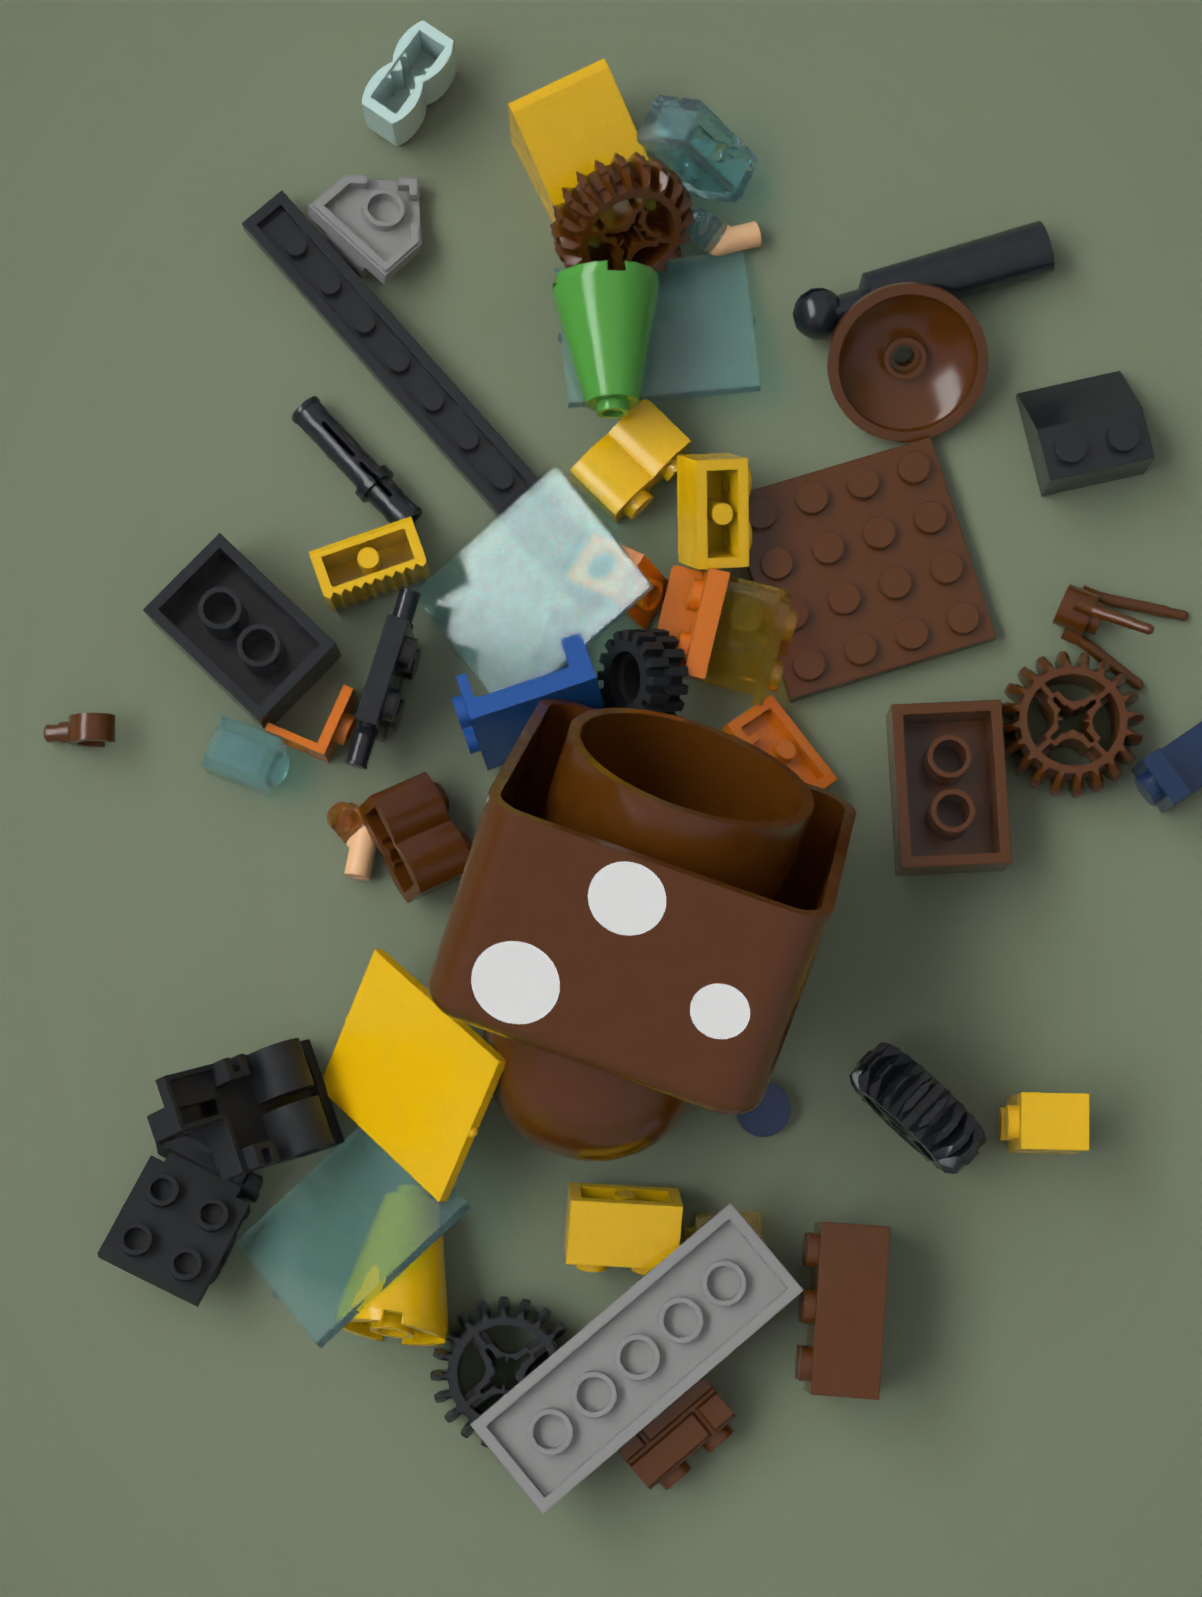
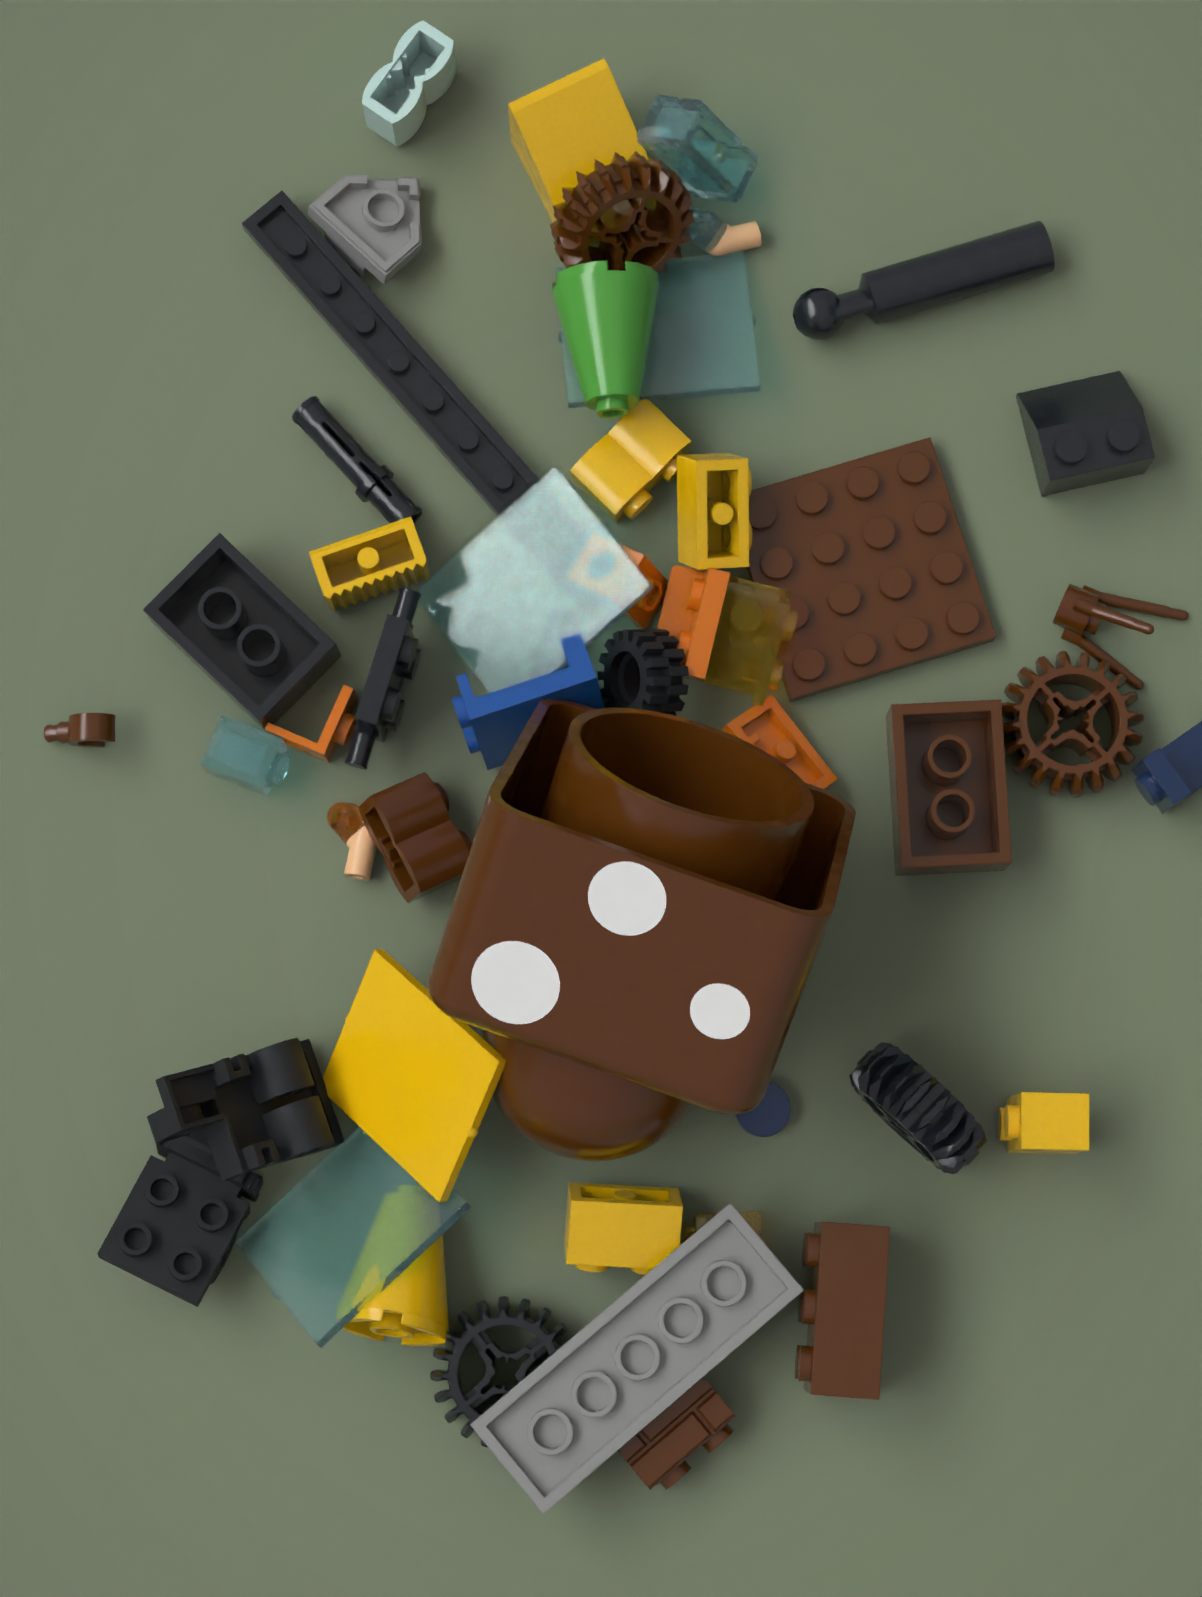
reddish brown dish [827,282,988,442] -> none

